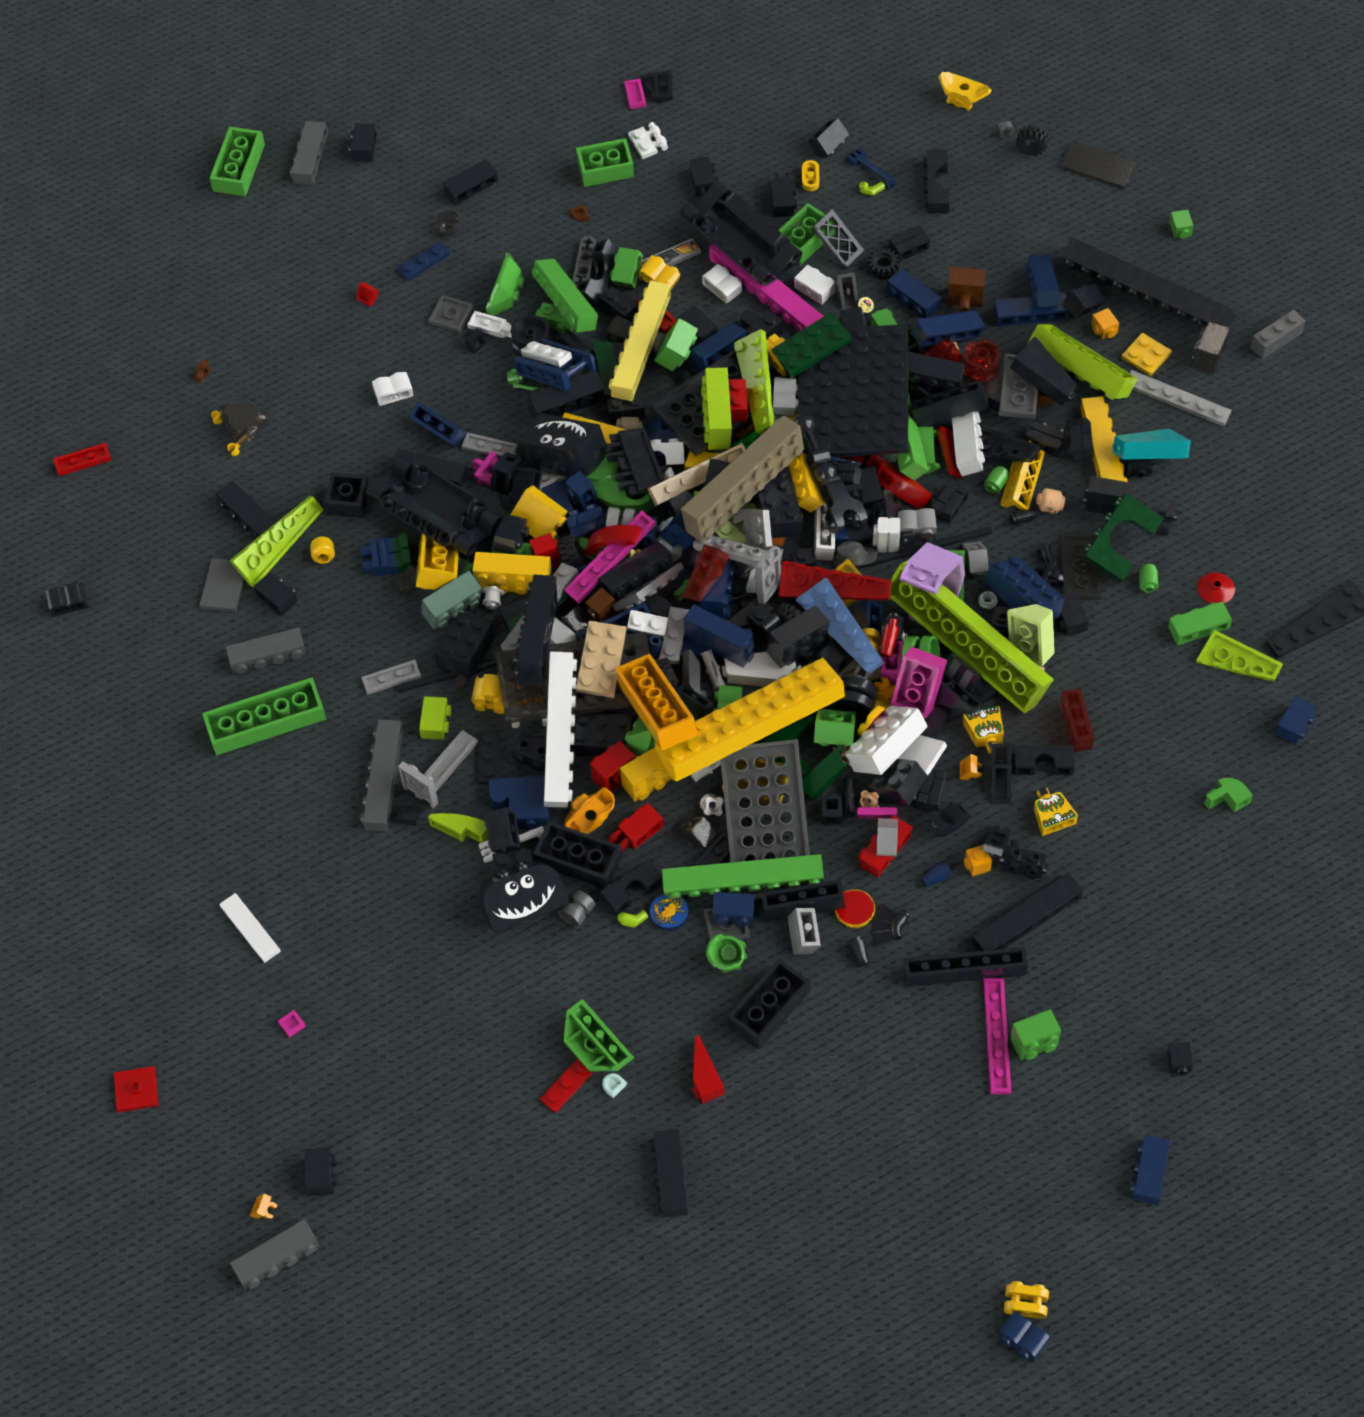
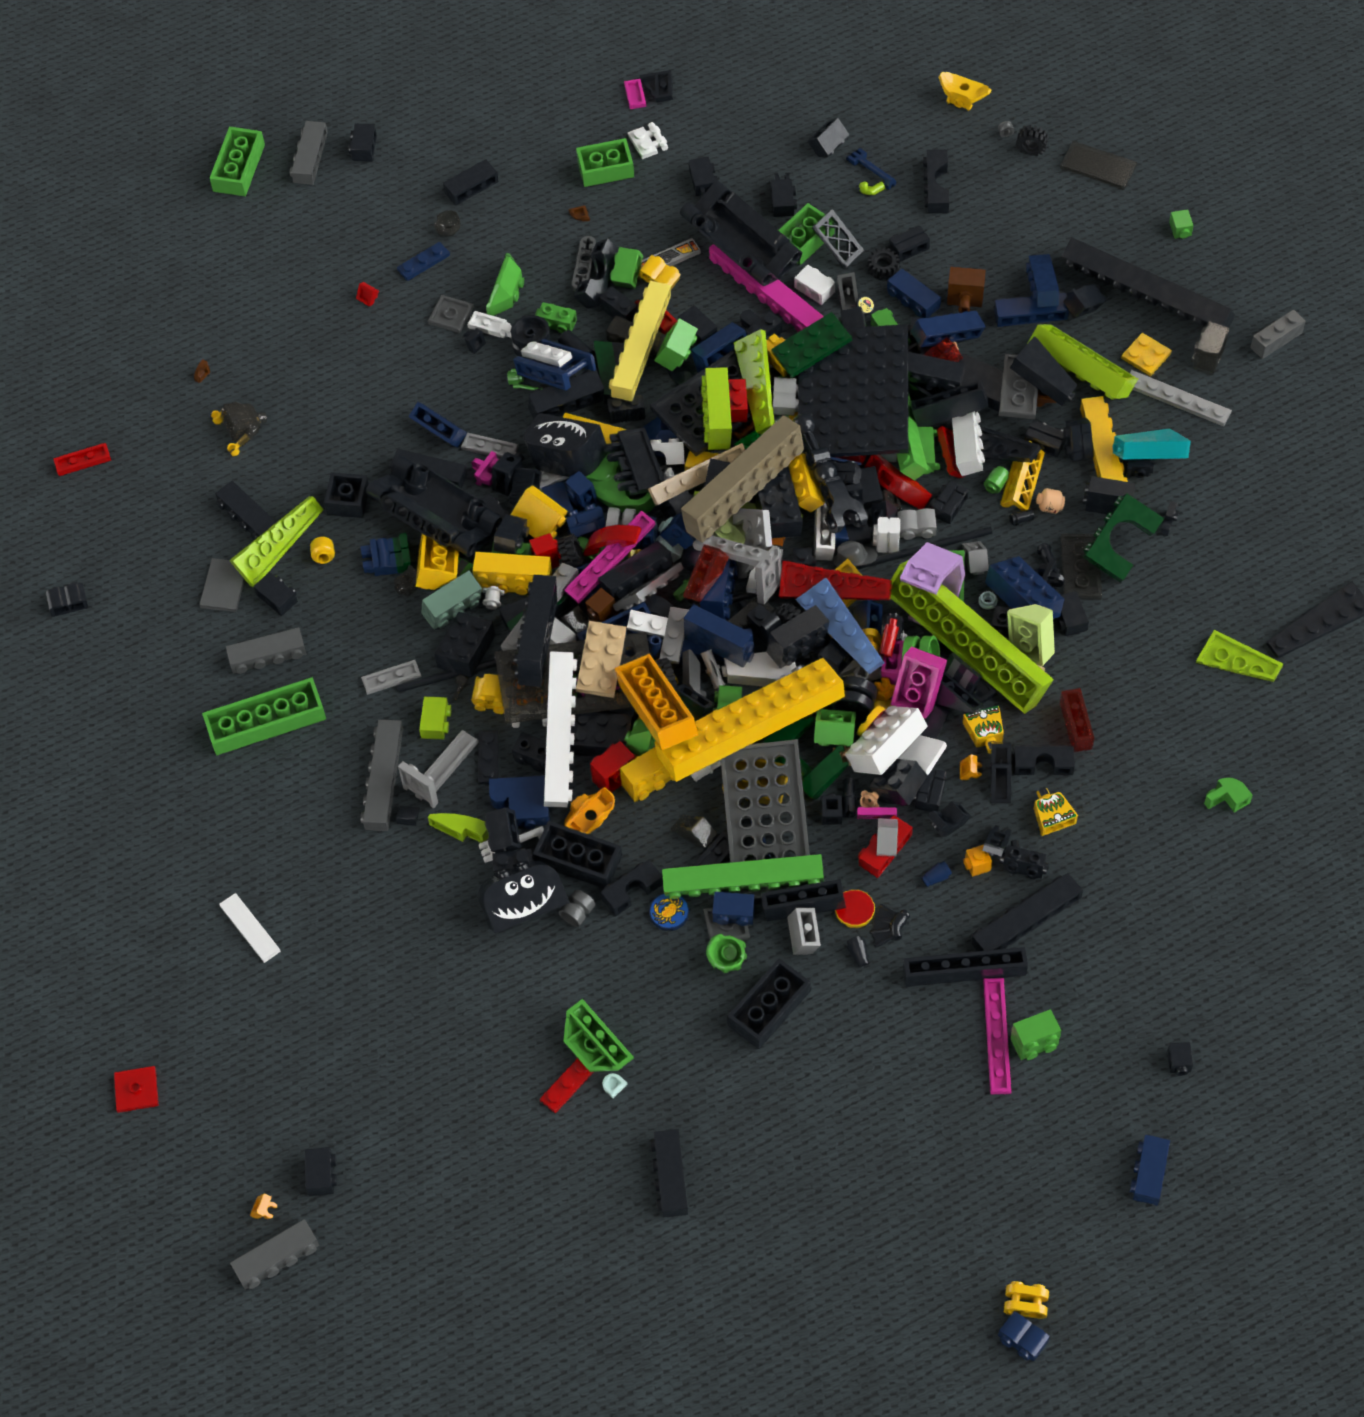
dark pink tile [277,1010,306,1038] -> none
white brick [372,372,413,406] -> none
bright green brick [532,259,598,333] -> none
red hinge [608,803,664,851] -> none
dark tan brick [616,417,643,430] -> none
lime arm [617,910,648,928] -> none
red slope [691,1035,725,1104] -> none
white brick [700,794,724,816] -> none
white brick [702,264,742,304] -> none
yellow plate [802,160,819,191] -> none
black hinge [899,530,937,554] -> none
clear red brick [963,339,1001,382] -> none
light orange brick [1091,308,1119,340] -> none
bright green brick [1139,564,1159,593] -> none
bright green brick [1168,601,1232,645] -> none
red dish [1197,572,1235,604] -> none
dark blue brick [1275,696,1317,744] -> none

